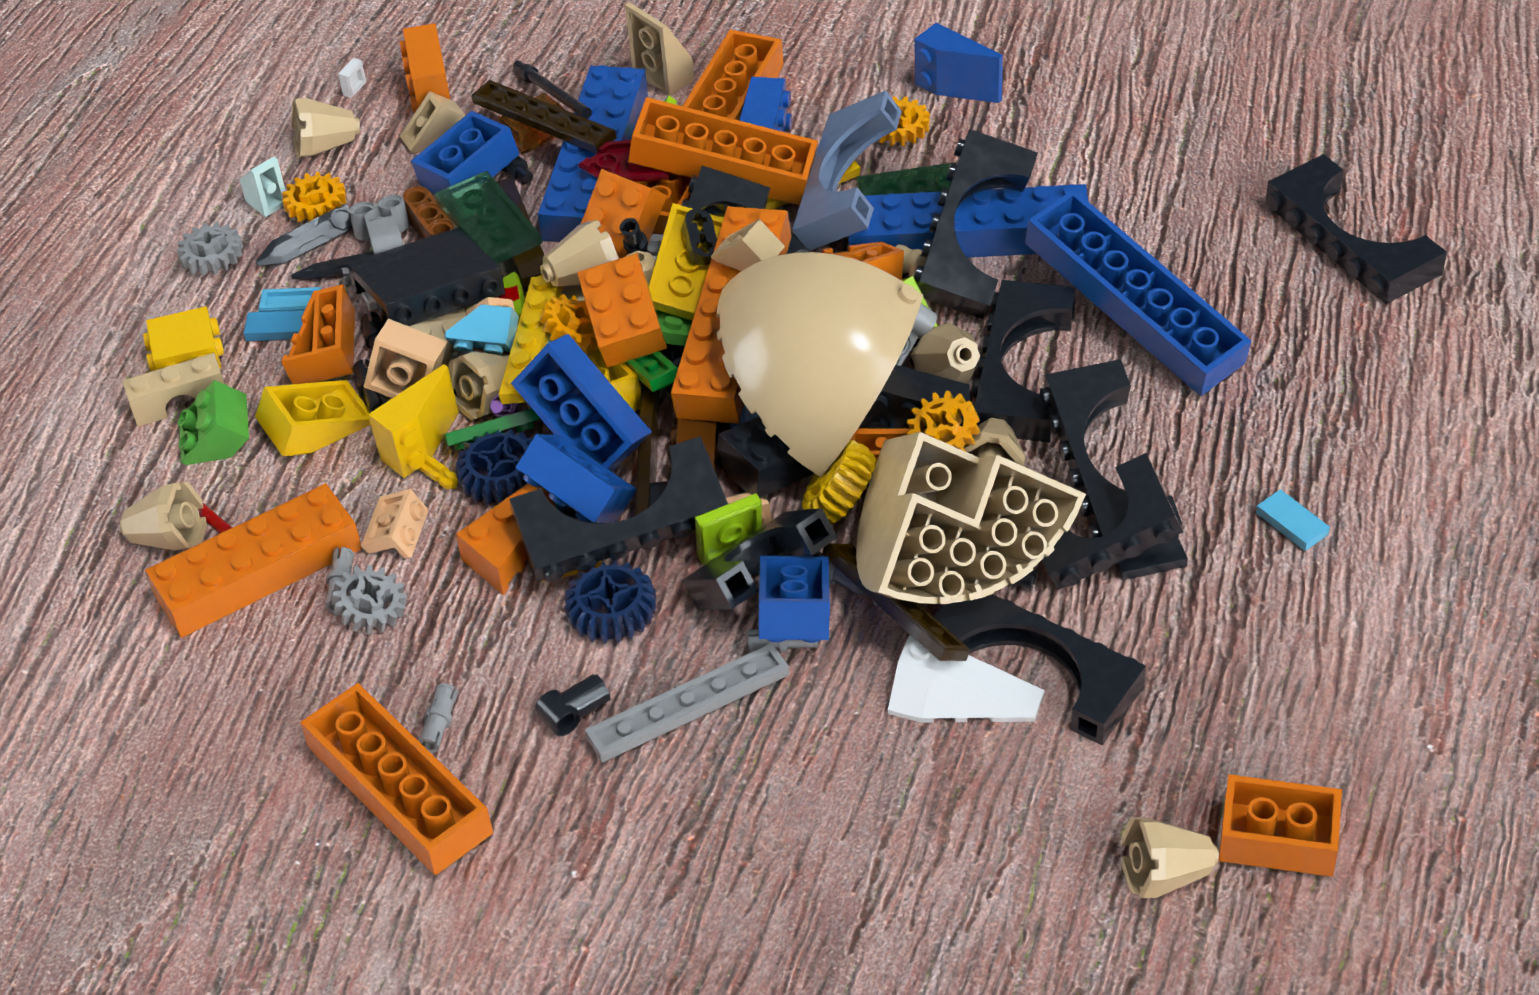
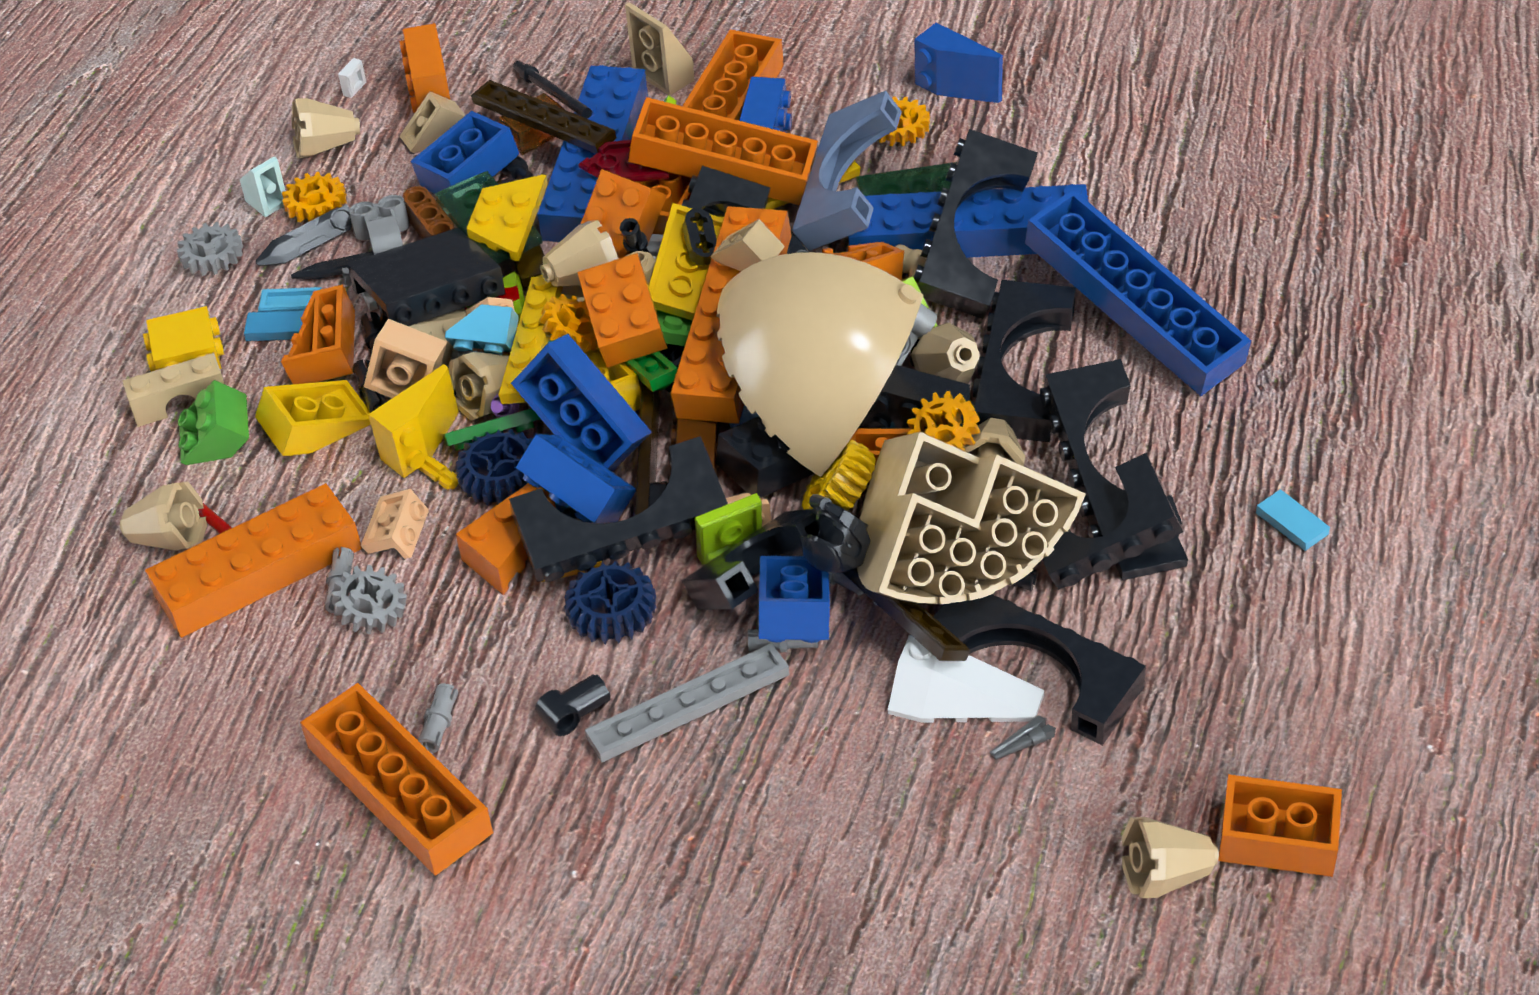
black arch [1265,154,1447,304] -> none
none -> yellow wing [466,174,548,261]
none -> black helmet [801,494,871,573]
none -> dark grey piece [990,715,1056,760]

